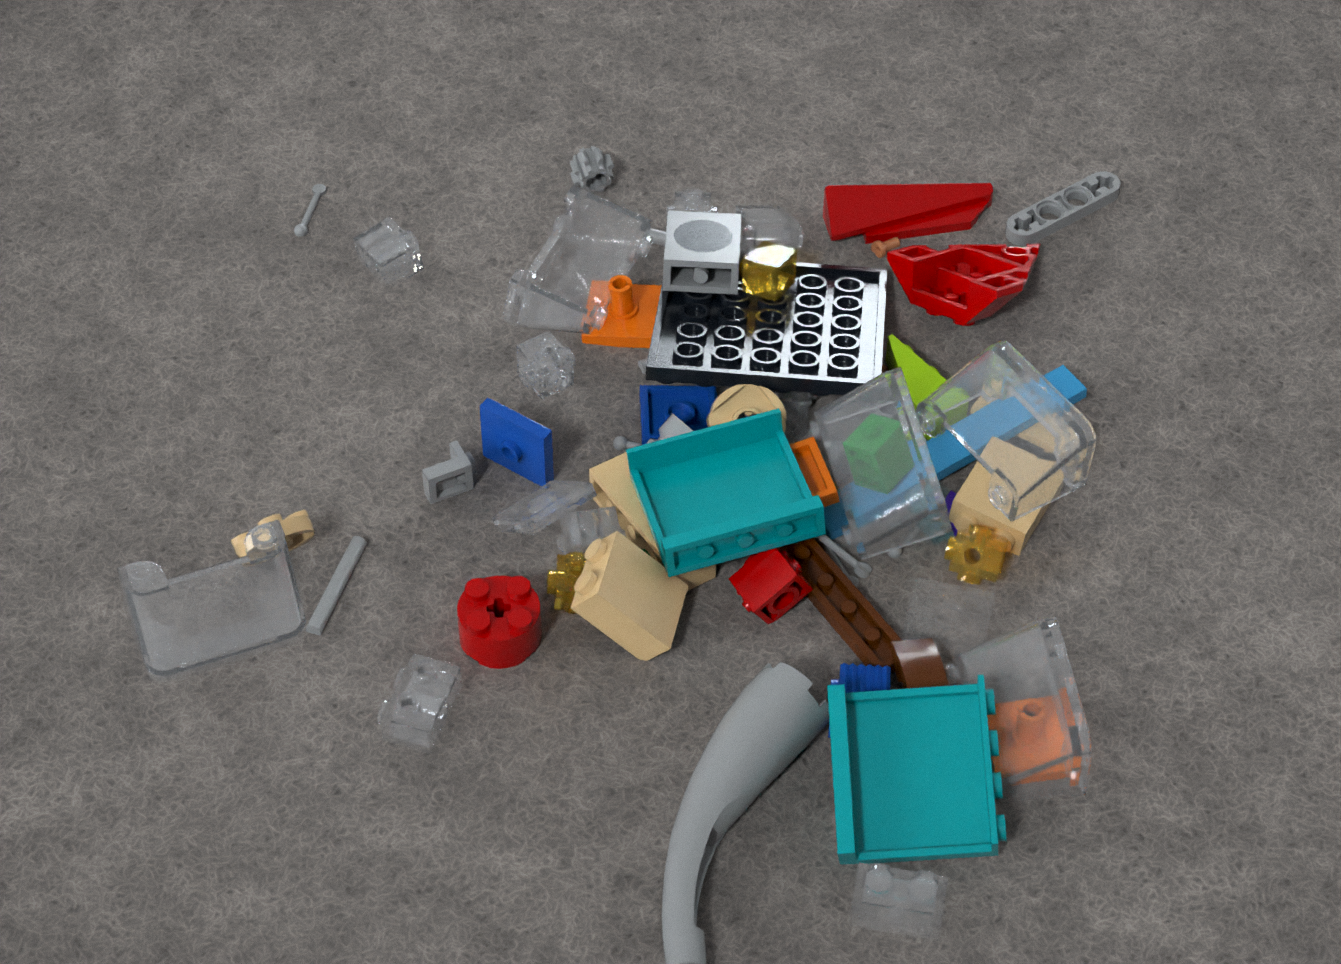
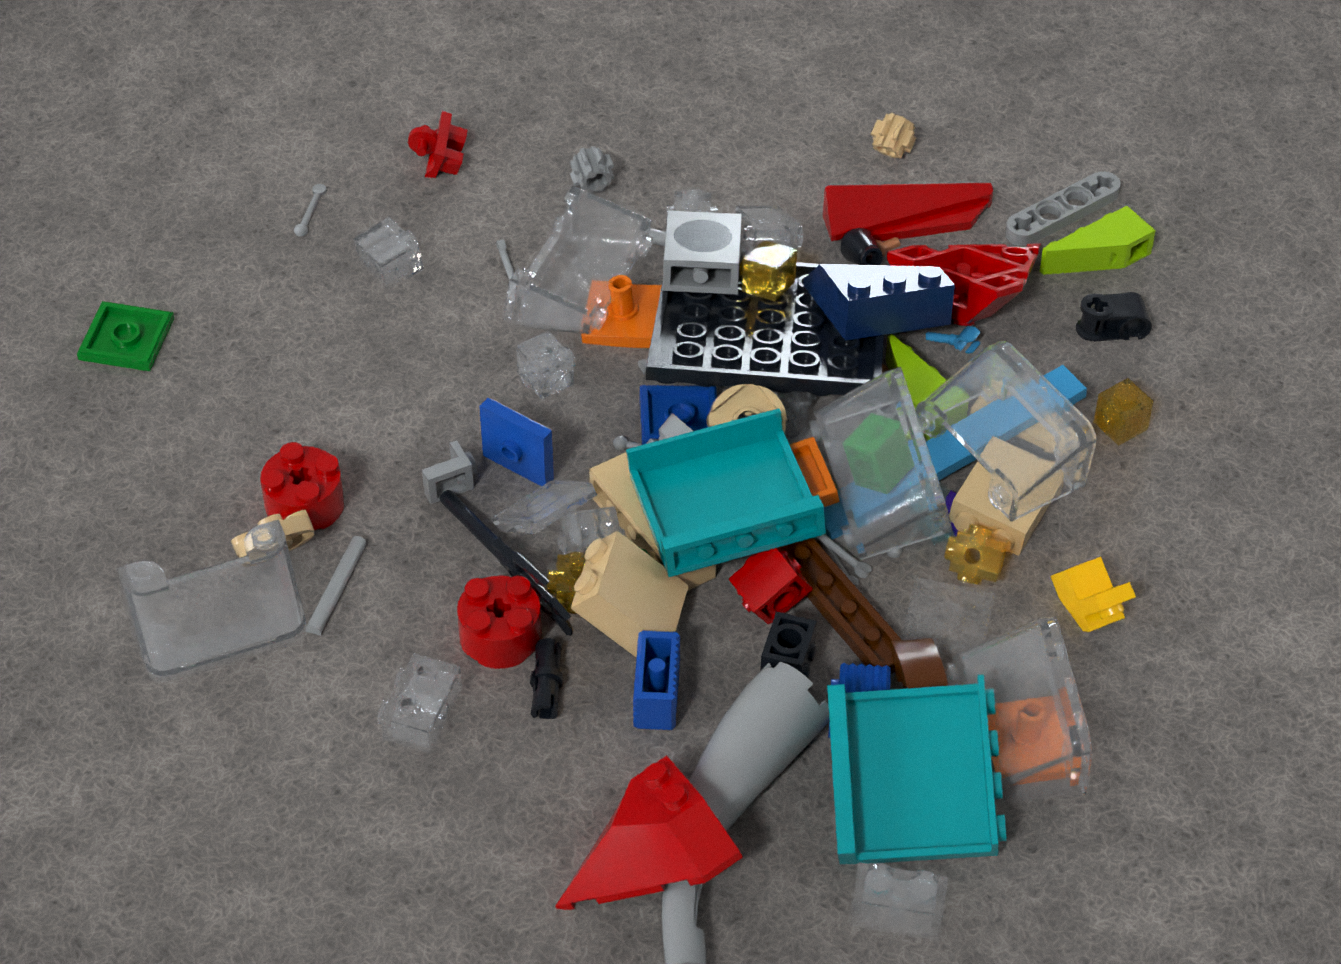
none -> green tile [77,301,174,371]
none -> red brick [260,442,344,530]
none -> red hips [408,111,468,178]
none -> black piece [440,490,572,636]
none -> light grey hinge [496,239,524,296]
none -> black pin [530,638,563,719]
none -> red wedge [555,755,743,910]
none -> blue brick [633,631,680,730]
none -> black head [760,611,817,678]
none -> dark blue wedge [803,264,955,341]
none -> black cone [841,228,883,265]
none -> tan gear [871,113,916,159]
none -> dark azure hand [925,326,981,353]
none -> lime slope [1039,206,1156,275]
none -> yellow brick [1050,557,1136,632]
none -> black piece [1076,292,1152,342]
none -> clear yellow brick [1093,378,1154,446]

